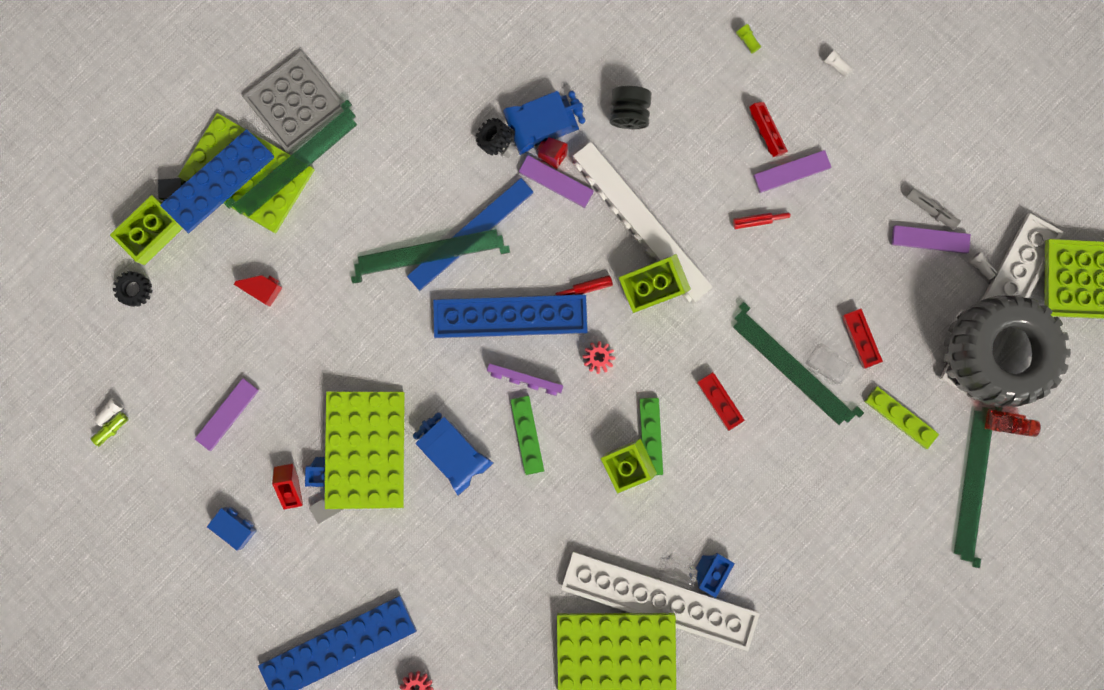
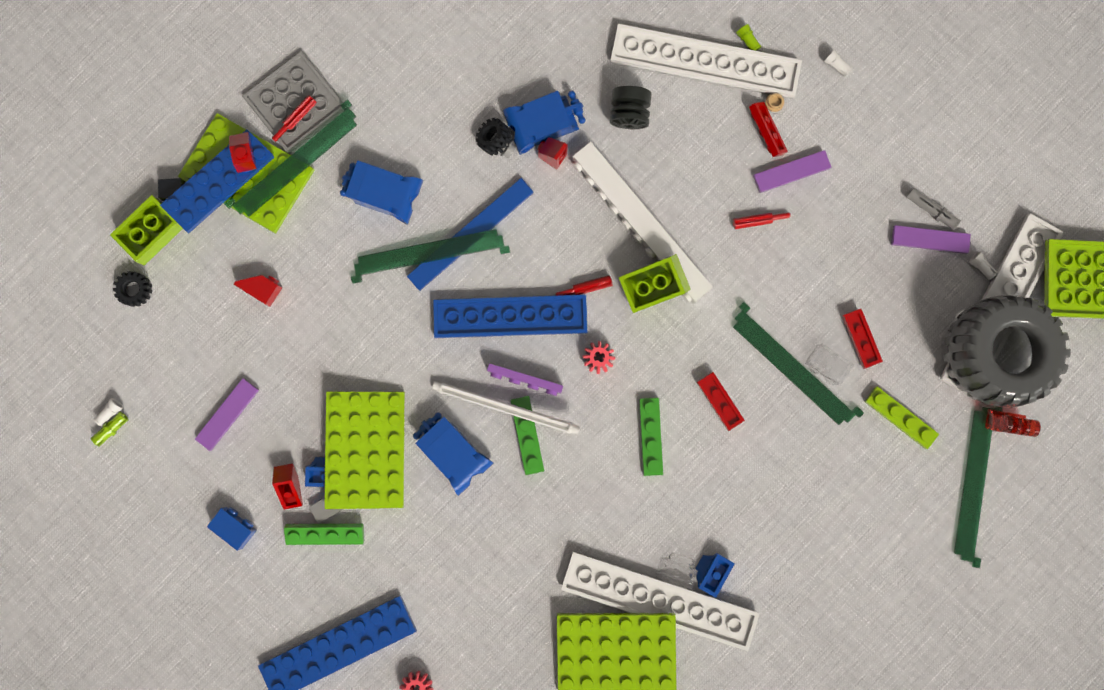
medium lavender tile [519,156,594,208] -> none
lime brick [601,438,657,494] -> none
none -> red slope [229,132,257,173]
none -> red axle [272,95,317,142]
none -> bright green plate [284,523,365,545]
none -> blue piece [340,160,424,225]
none -> white piece [433,381,581,435]
none -> white plate [610,24,802,98]
none -> tan plate [765,93,784,112]

